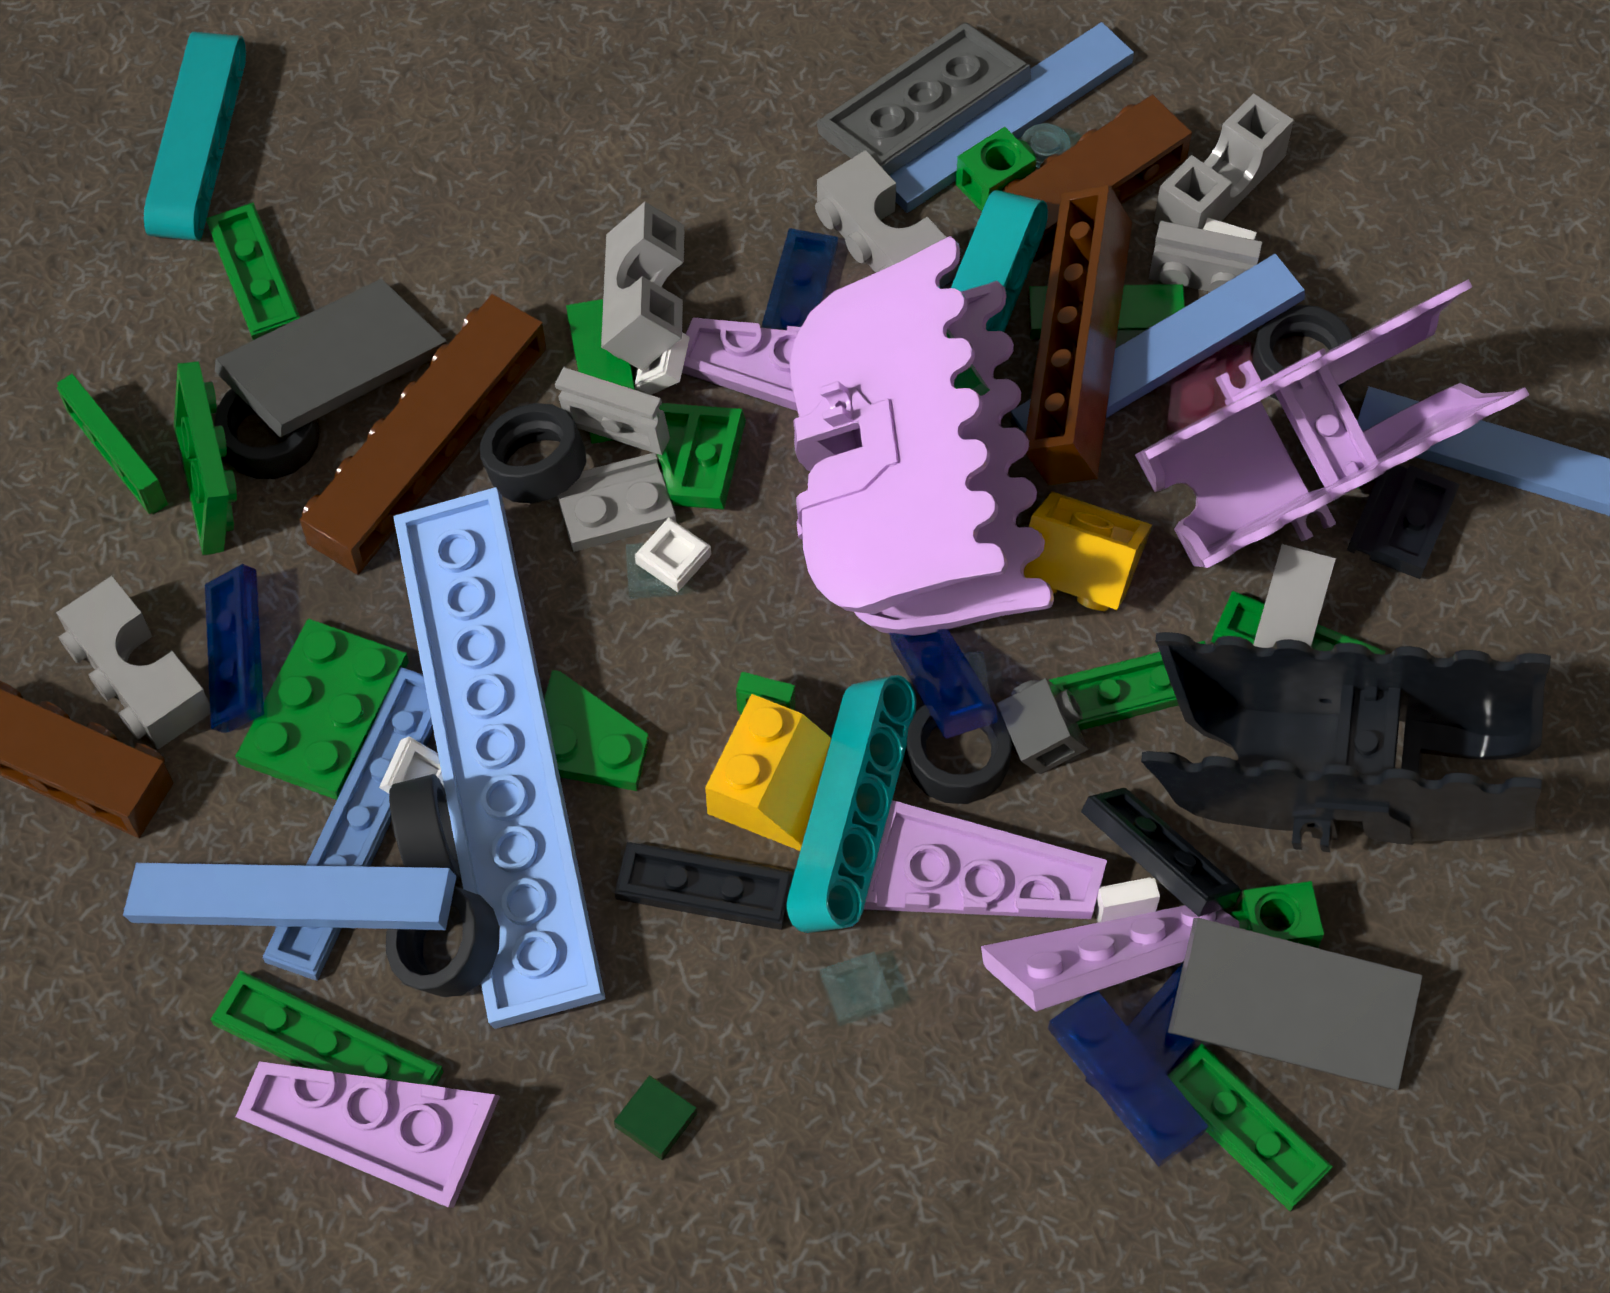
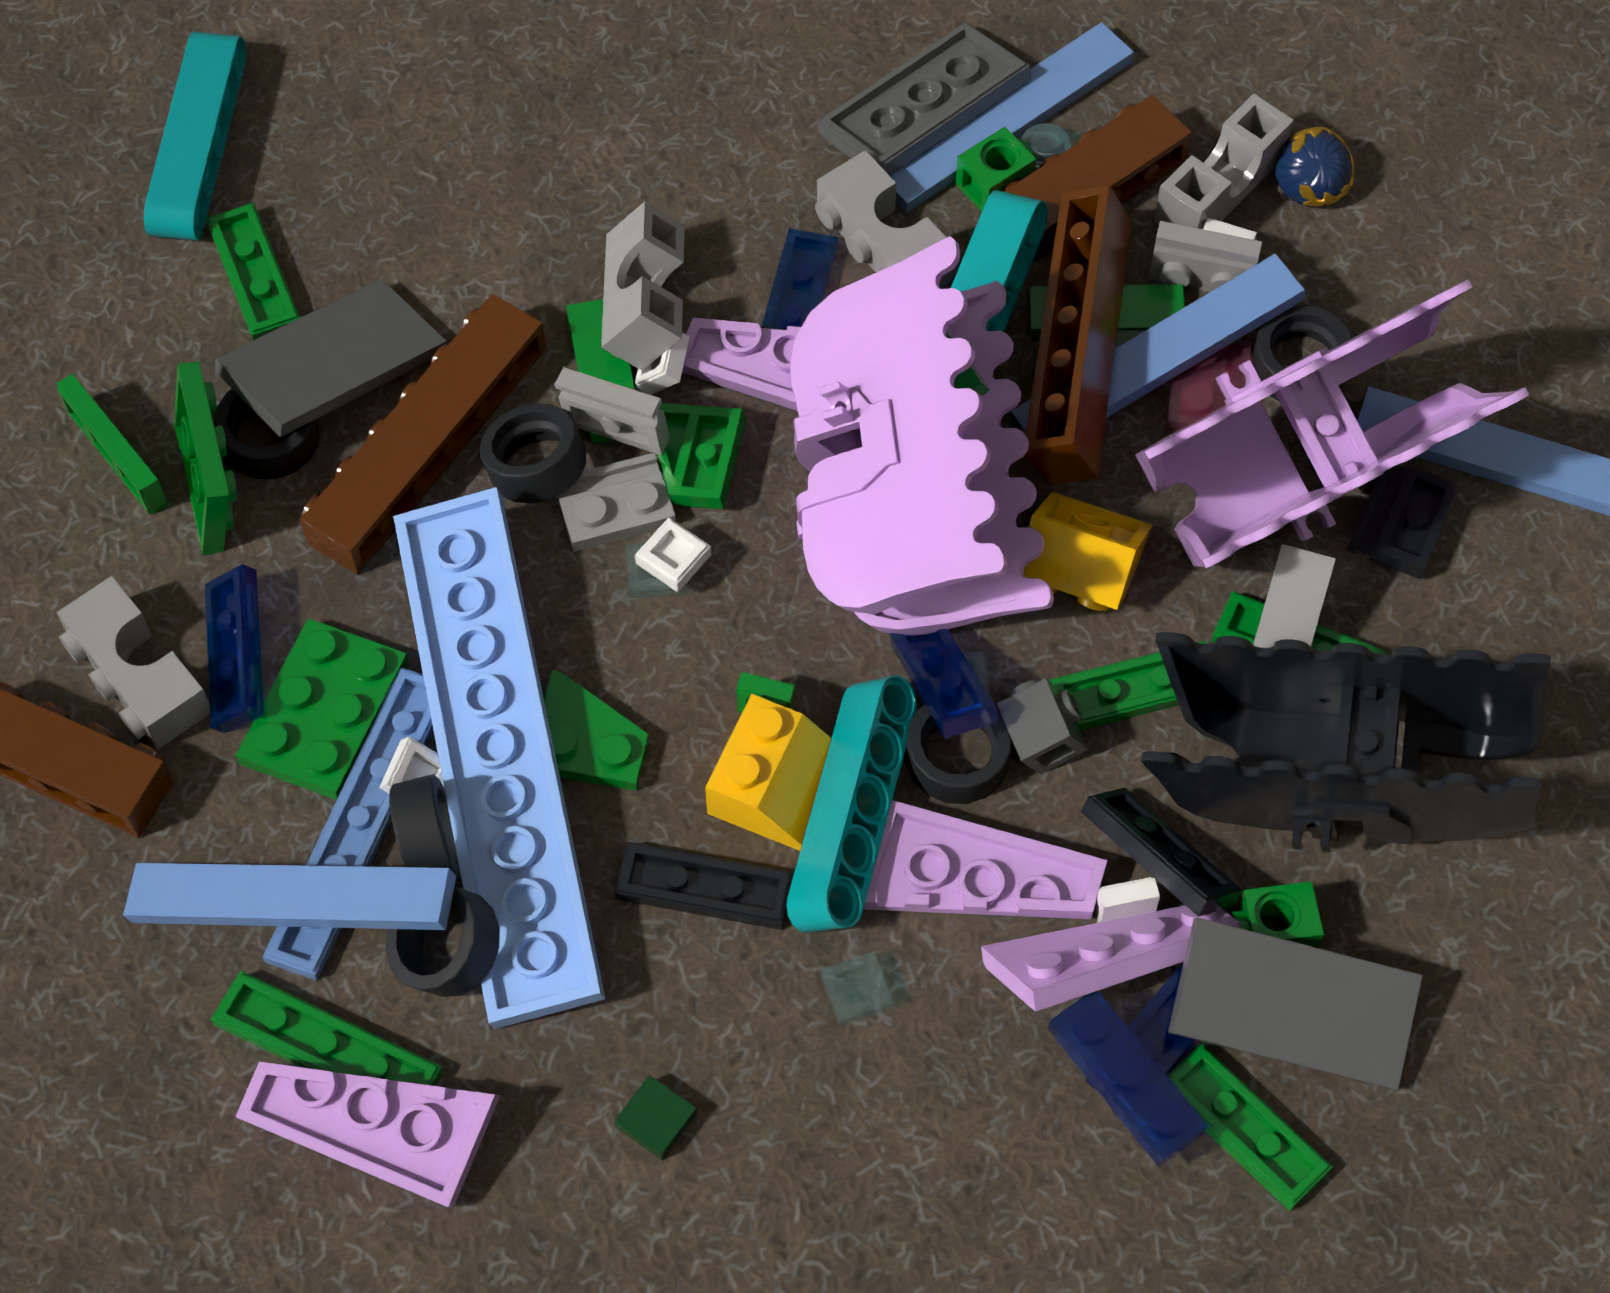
none -> dark blue hair [1275,127,1354,208]

